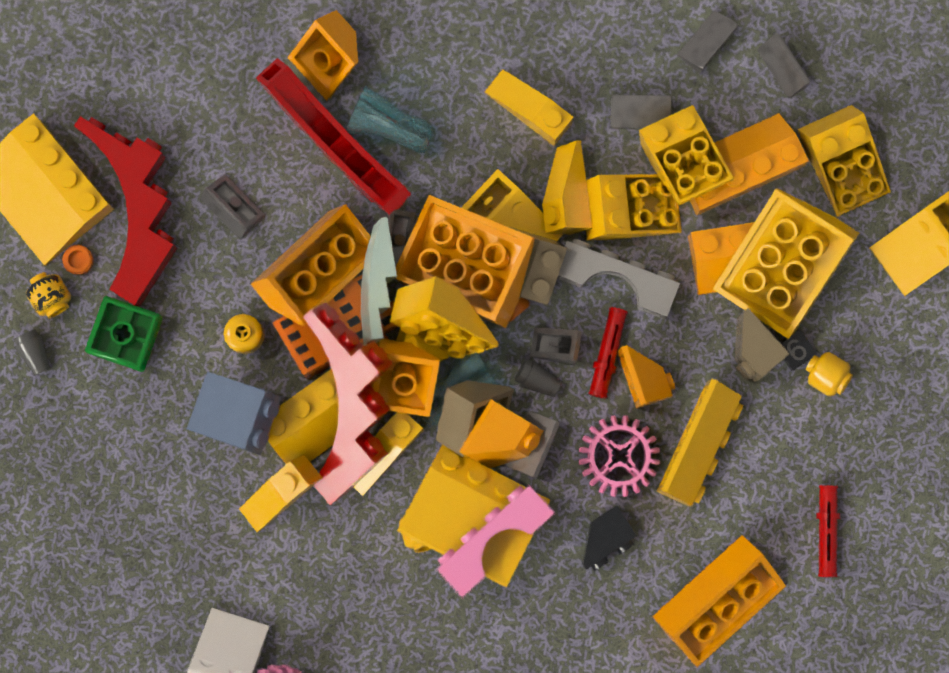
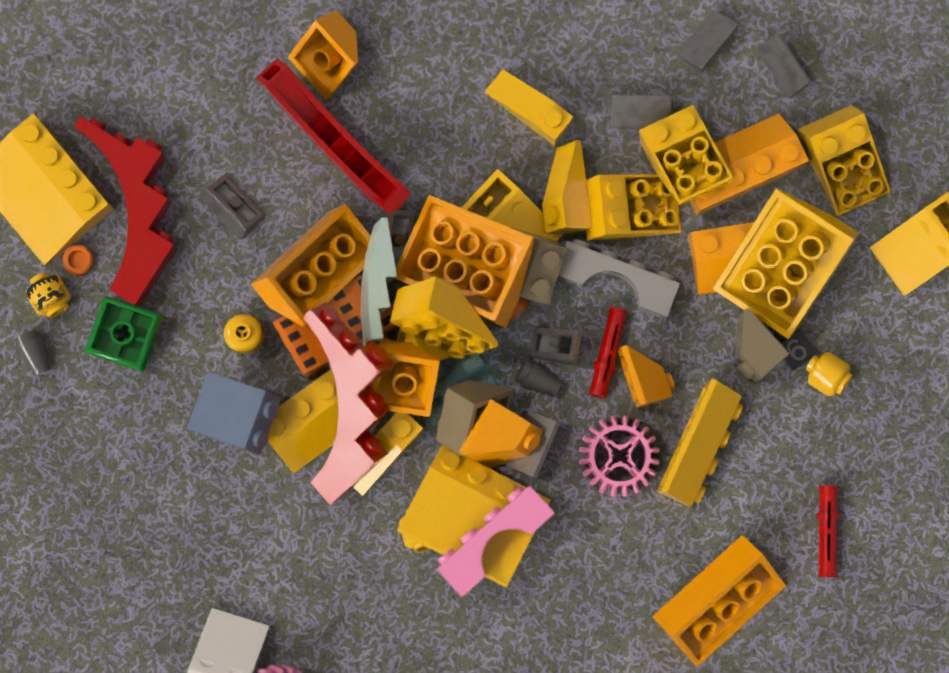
yellow slope [239,454,322,532] -> none
clear light blue piece [345,85,434,153] -> none
black slope [582,505,637,571] -> none

